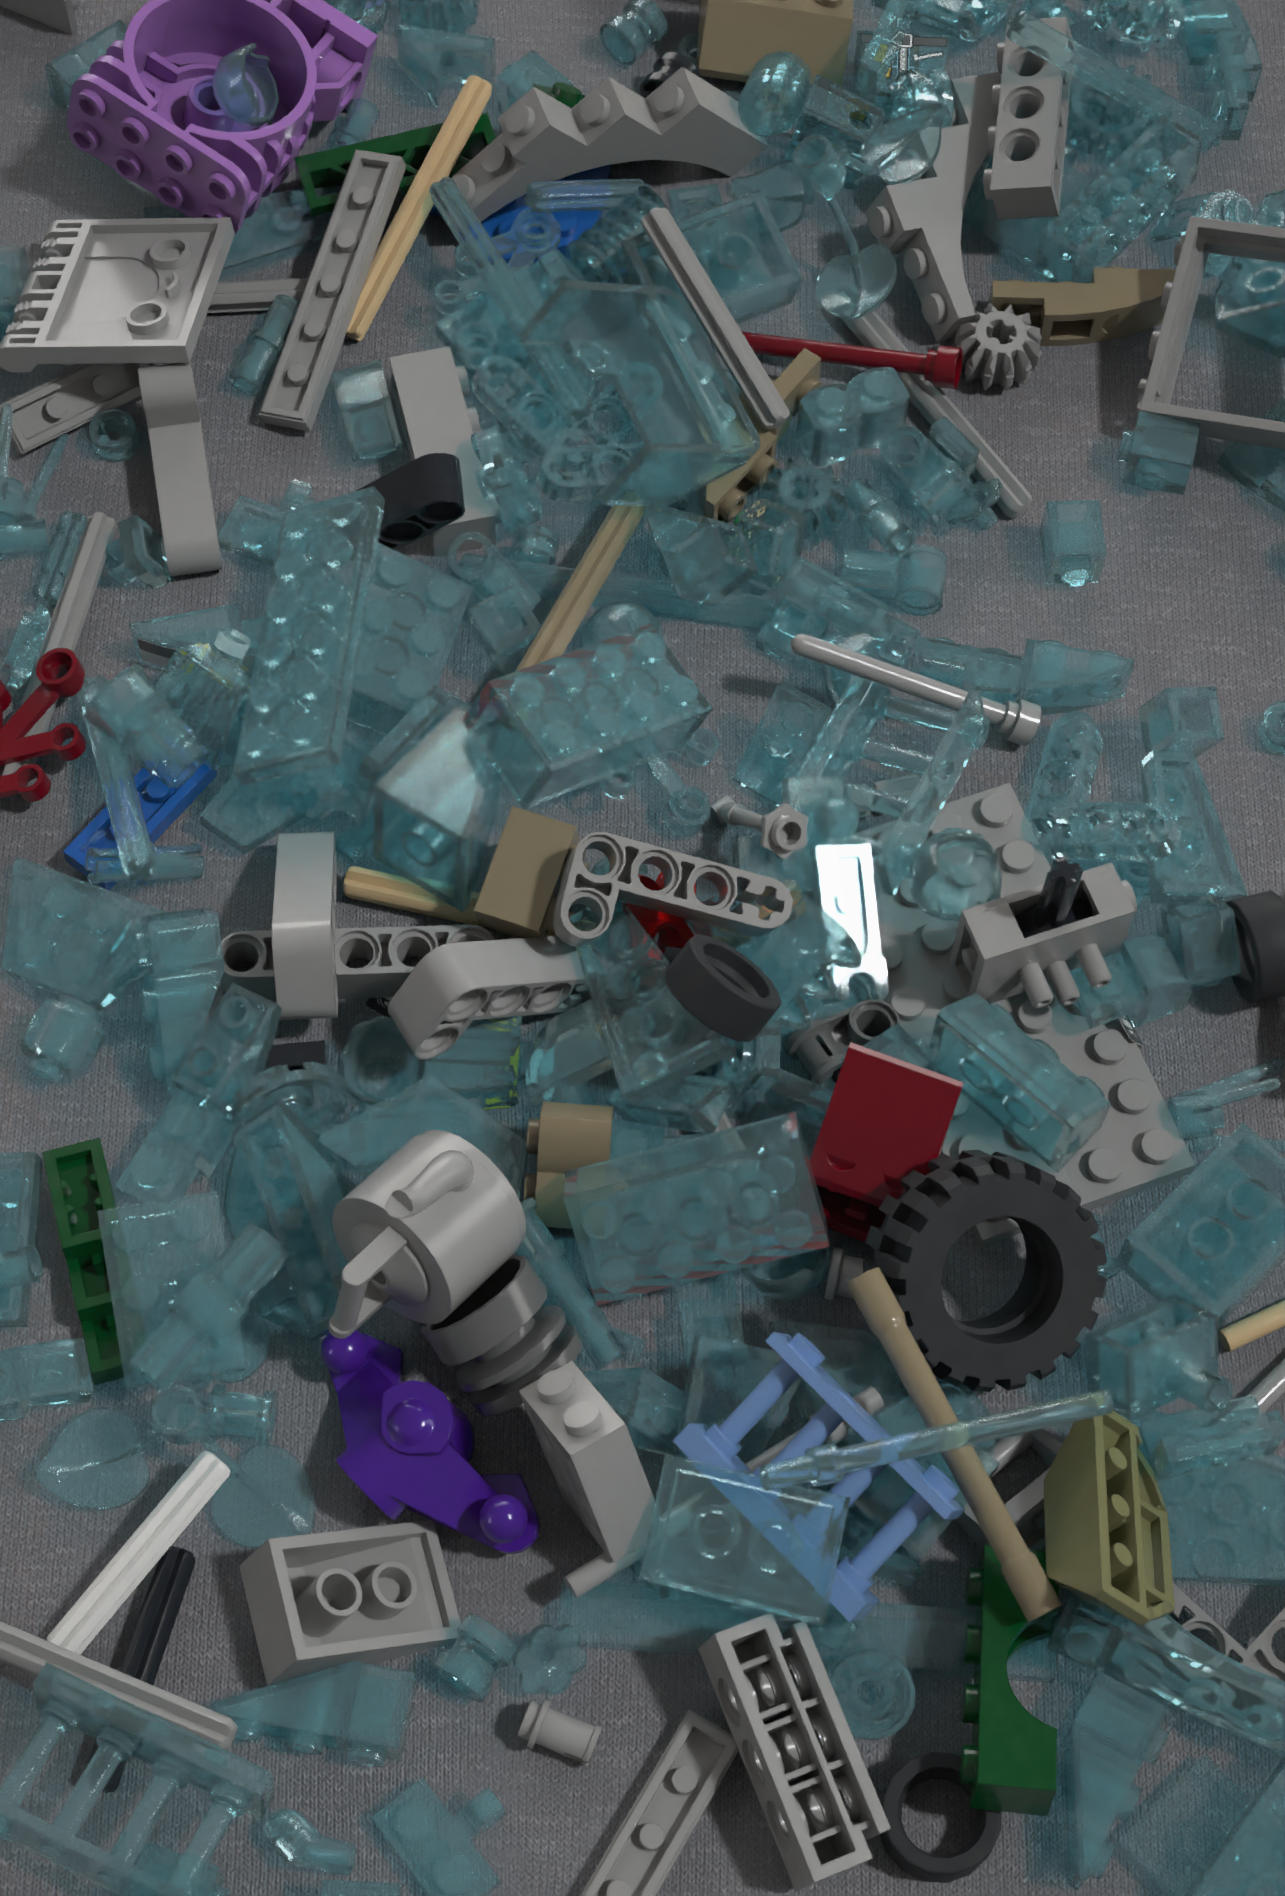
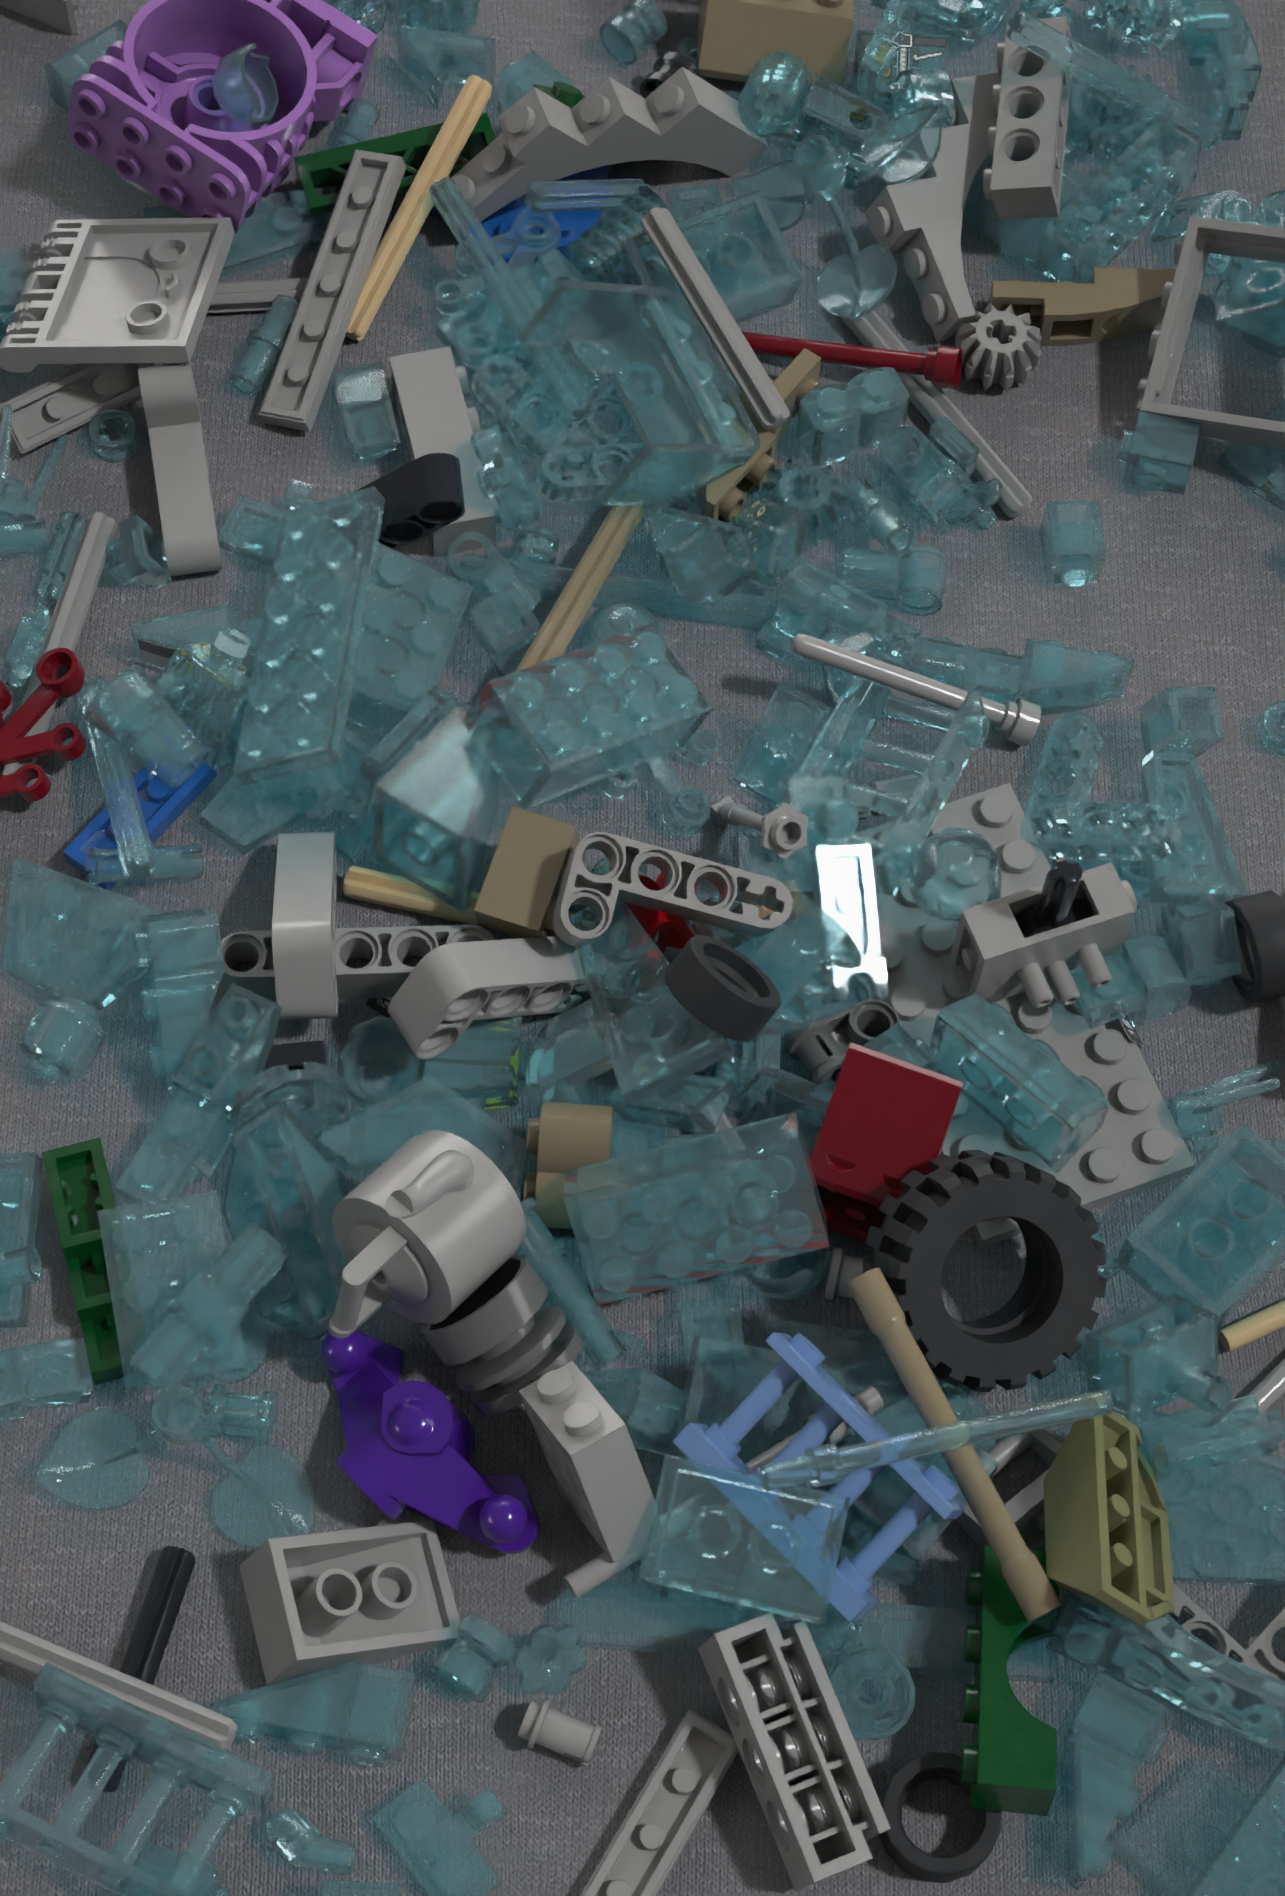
white axle [46,1451,230,1655] -> none

